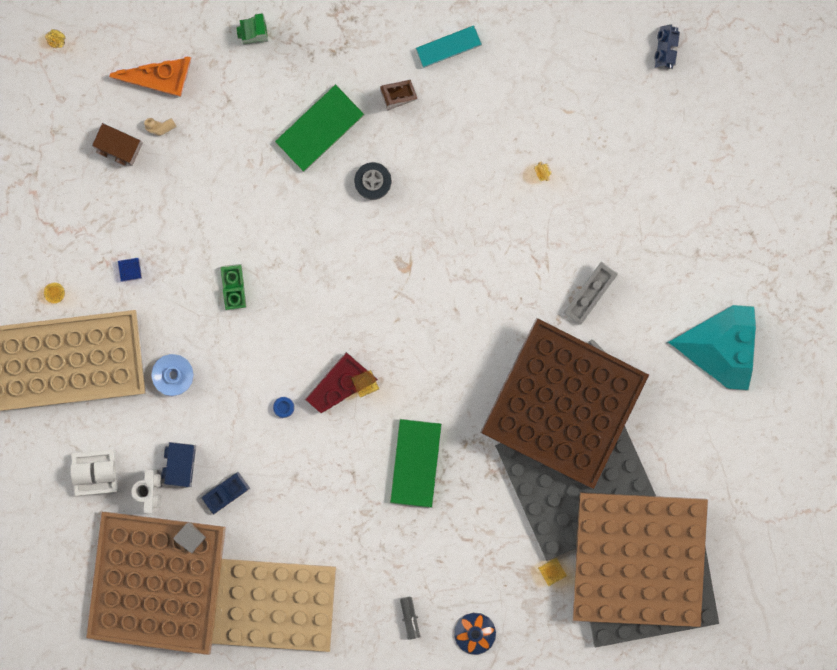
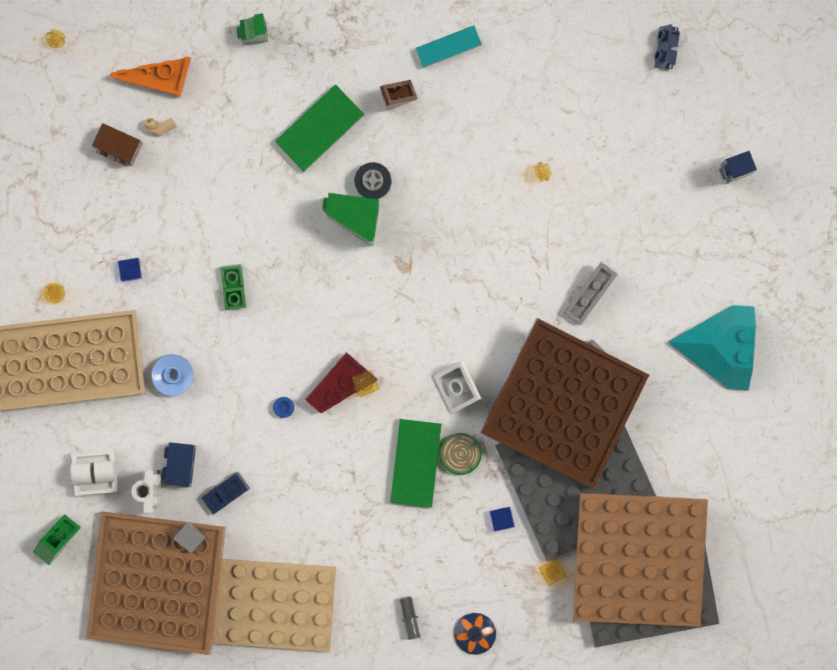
none -> green arch [33,514,81,565]
none -> green slope [322,193,380,245]
none -> white slope [433,361,481,414]
none -> dark tan tile [440,433,482,475]
none -> clear blue tile [489,506,515,532]
none -> dark blue brick [719,150,757,184]

